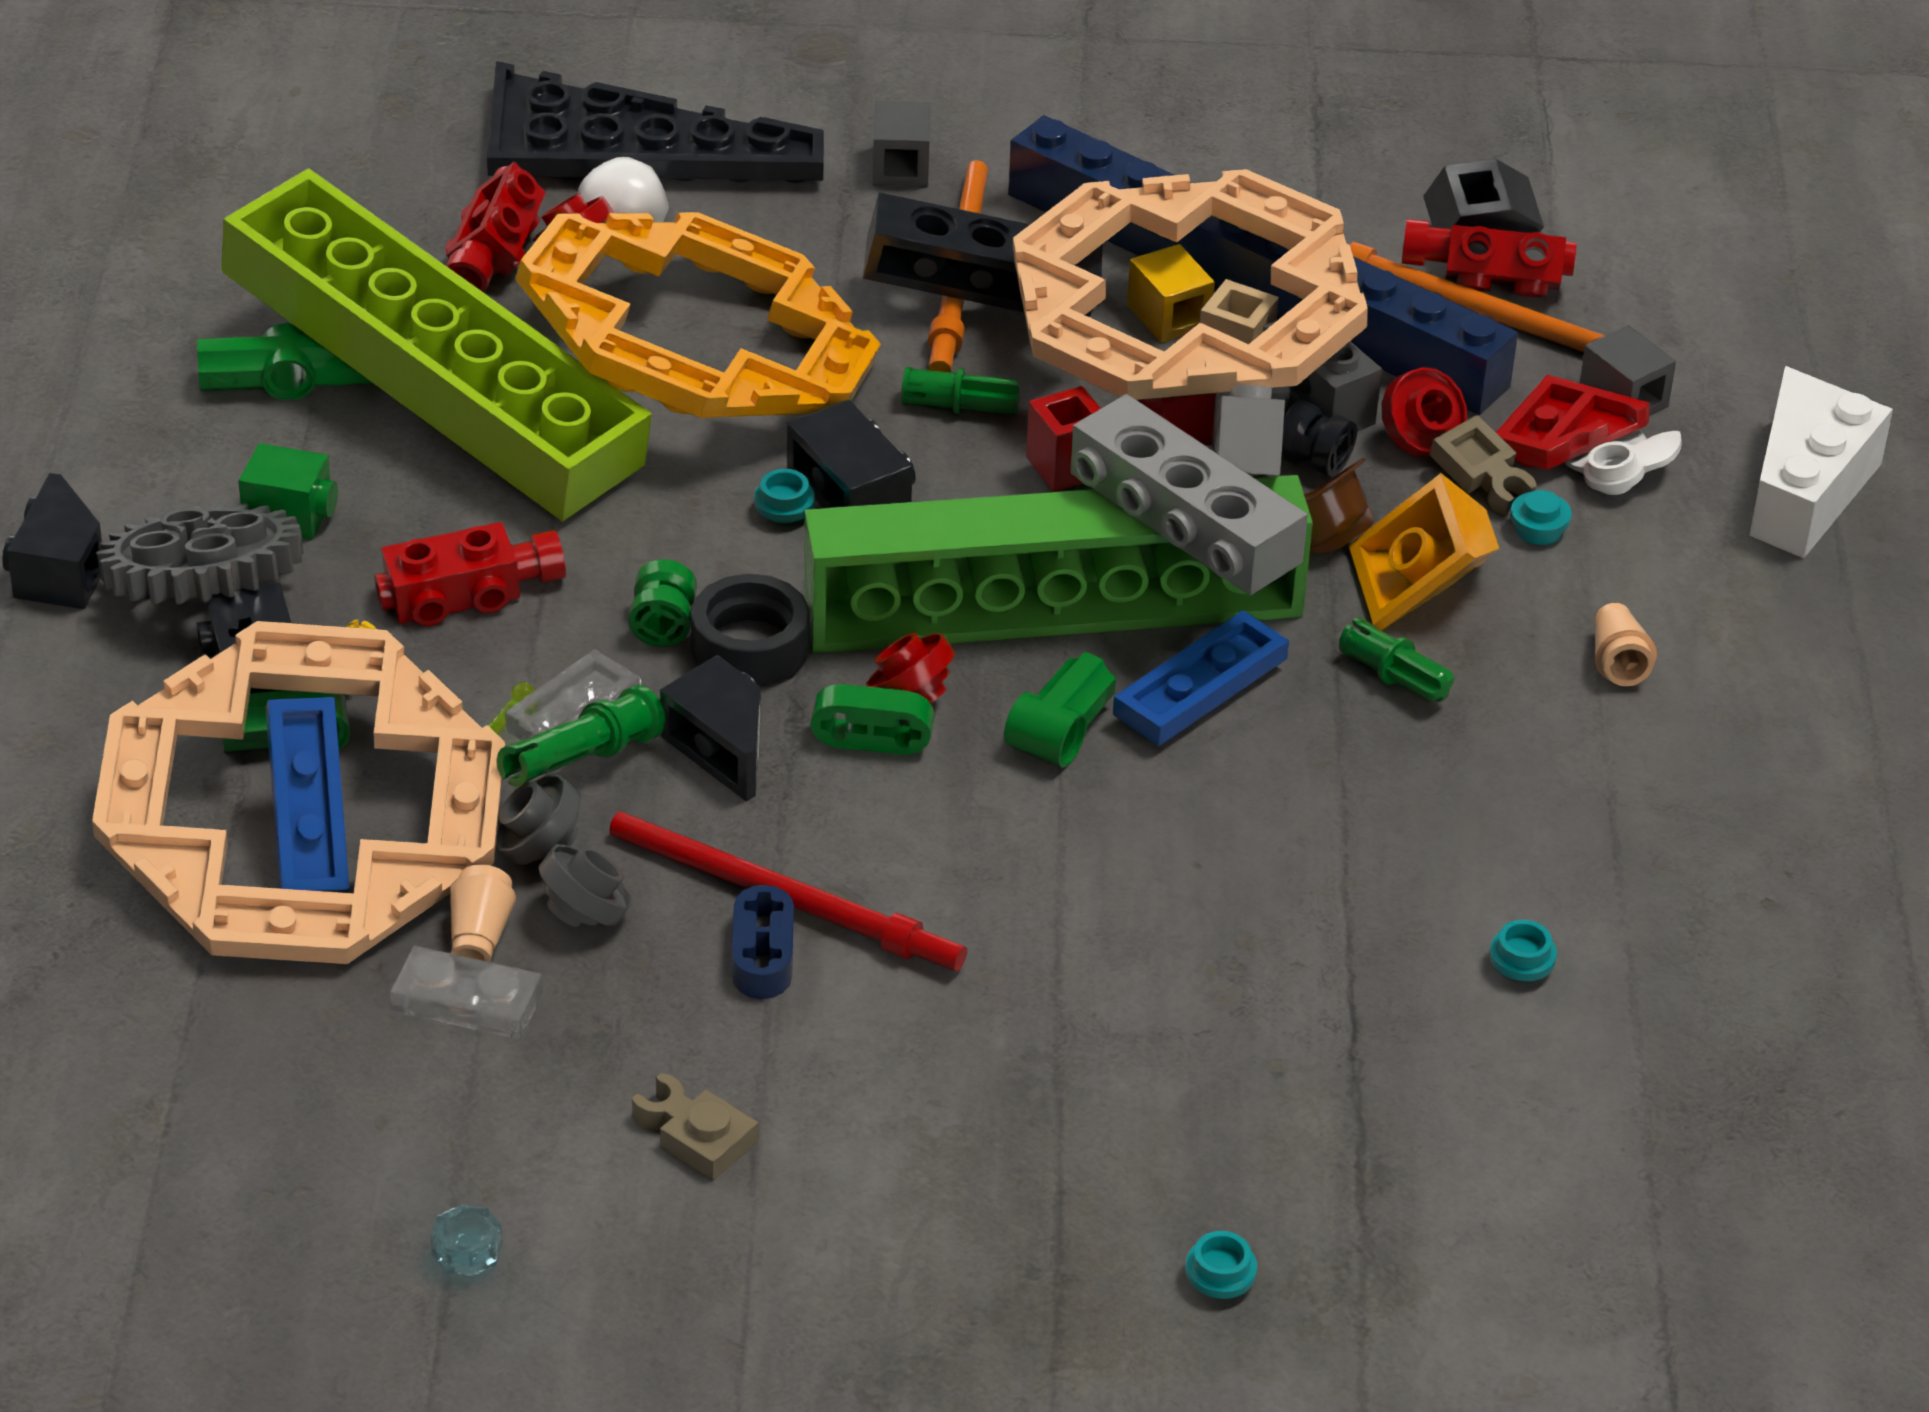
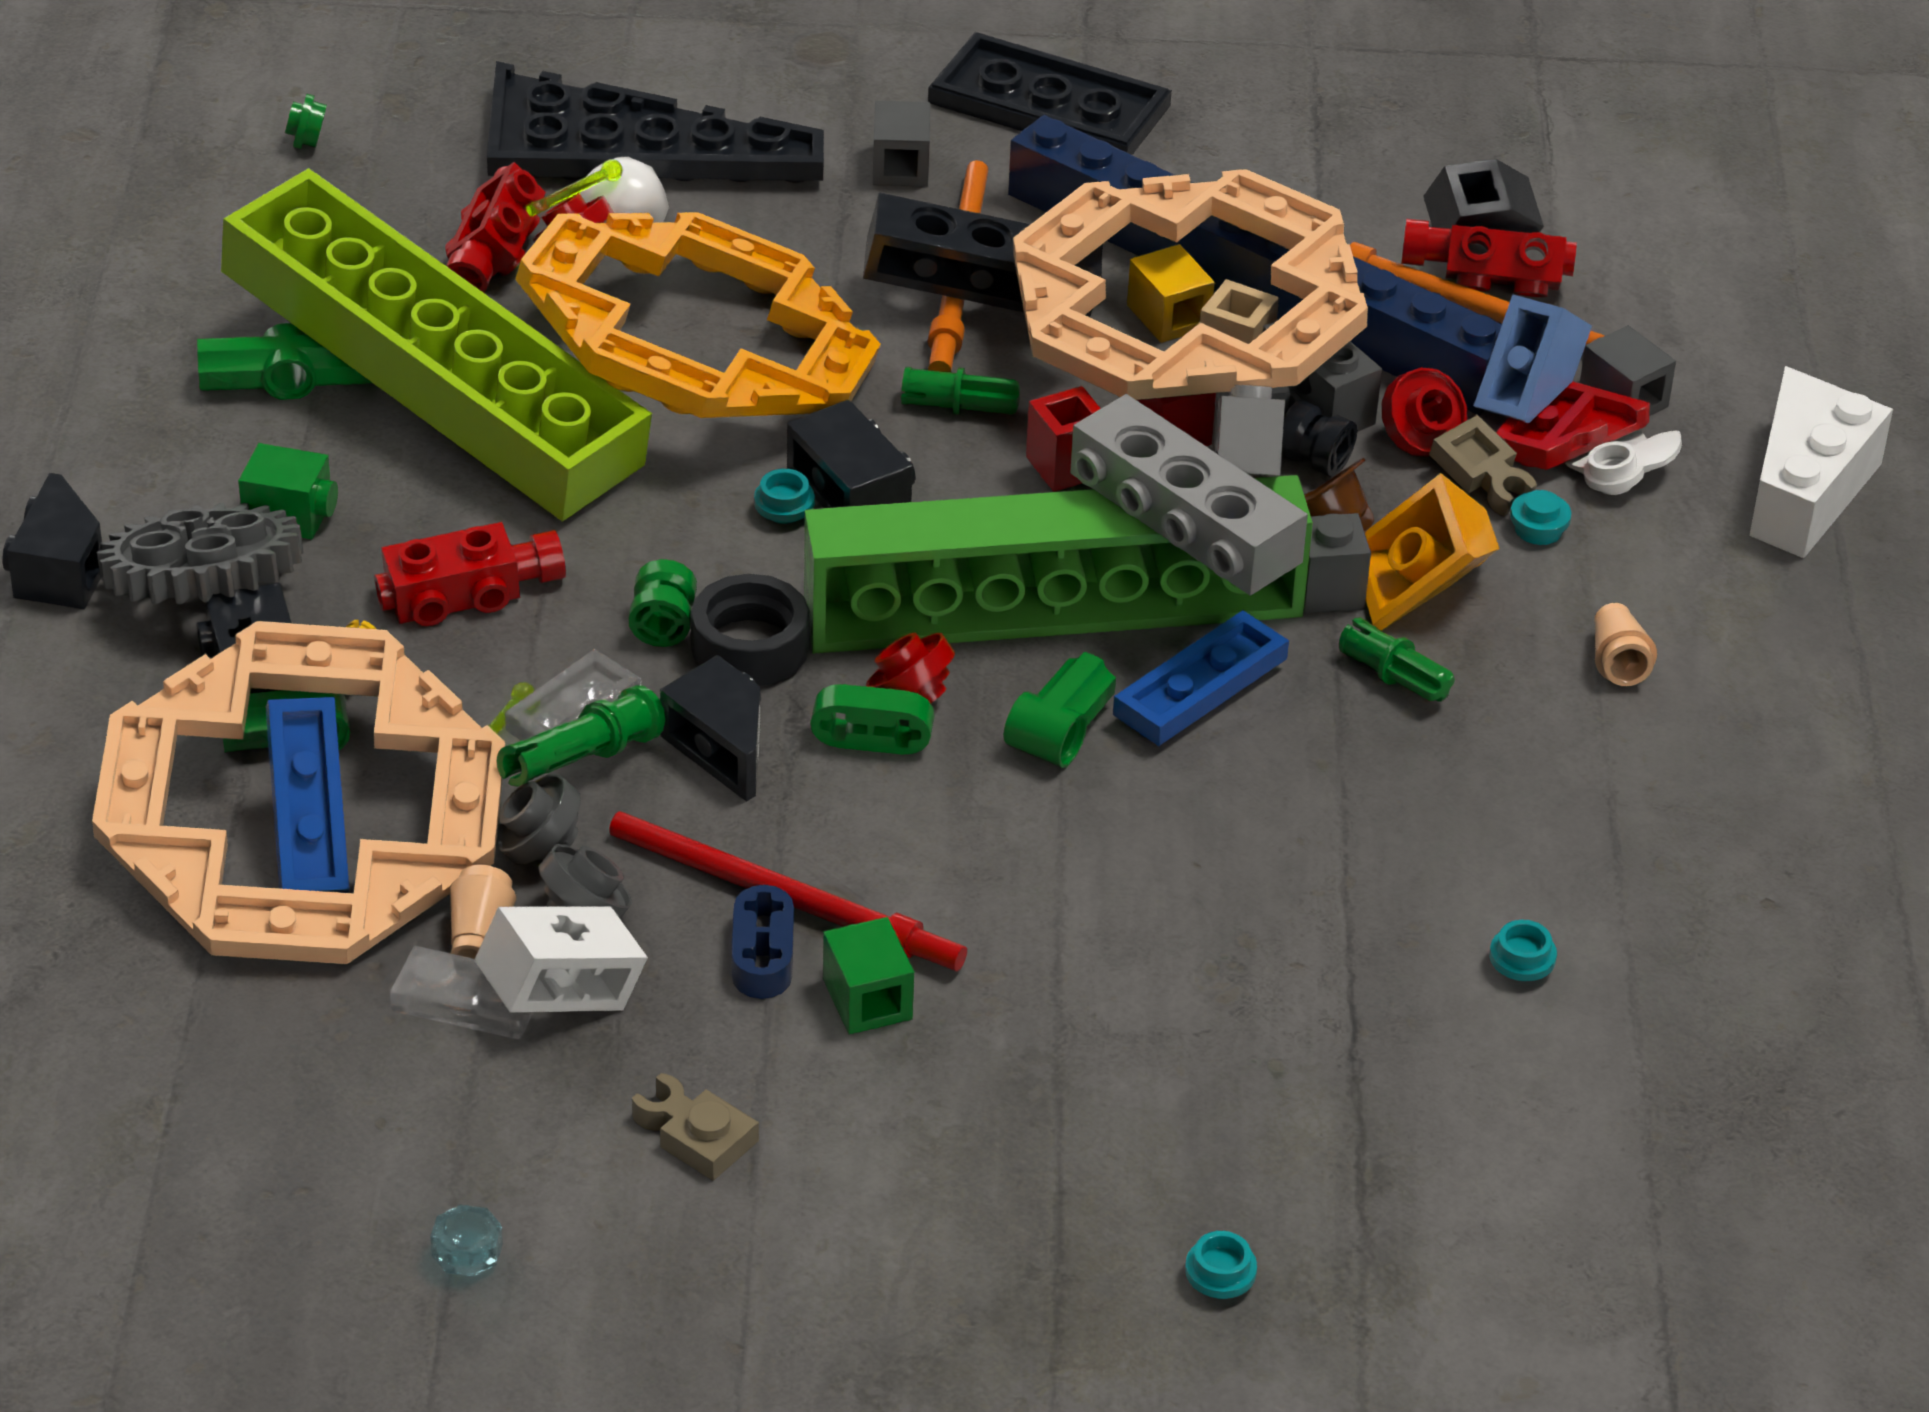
none -> green plate [285,93,327,149]
none -> white brick [474,907,648,1013]
none -> clear neon green hinge [525,159,623,217]
none -> green brick [823,917,914,1035]
none -> black tile [928,32,1172,155]
none -> dark grey brick [1303,513,1371,614]
none -> medium blue slope [1474,295,1592,423]

